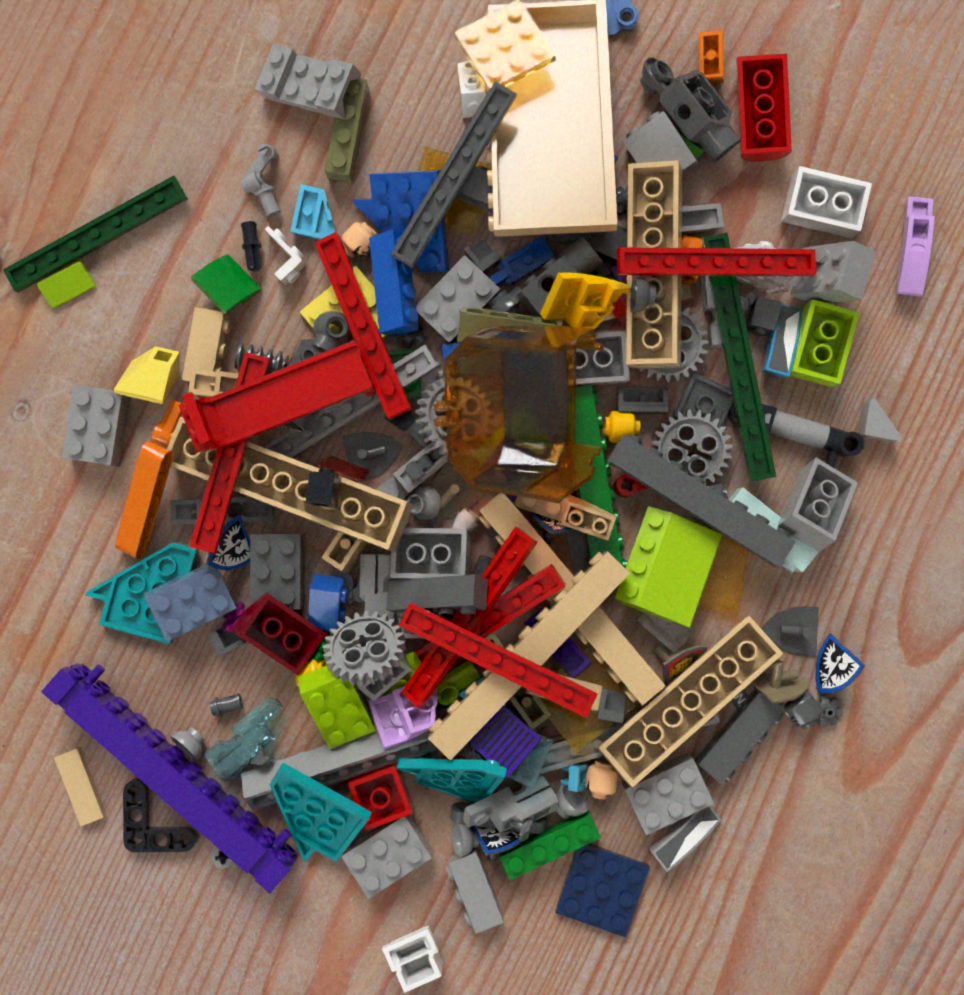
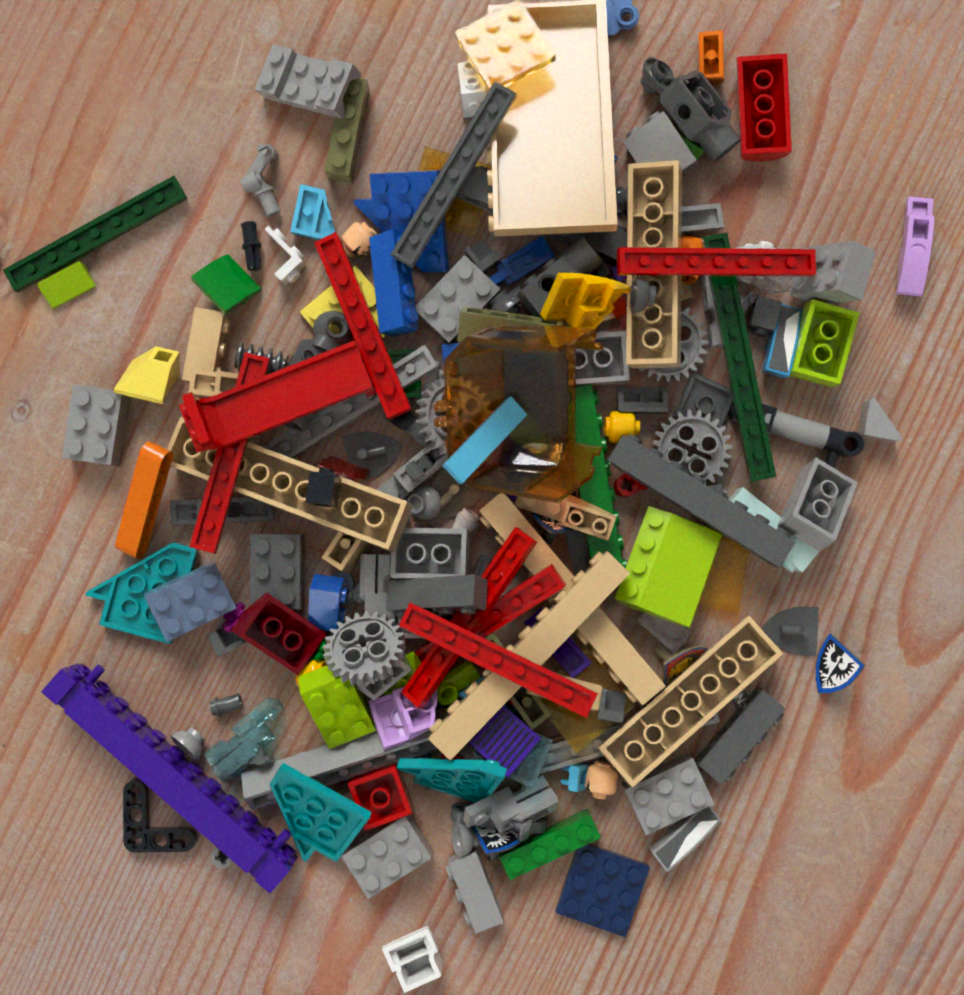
tan tile [54,747,106,827] -> none
orange piece [151,399,183,449] -> none
shield [206,515,250,570] -> none
dark grey plant [398,325,427,348] -> none
light grey piece [556,784,588,819] -> none
dark tan shield [751,660,809,704] -> none
white brick [781,166,872,239] -> none
dark grey head [784,692,822,730] -> none
dark grey plant [815,694,843,727] -> none
none -> medium azure tile [442,396,527,484]

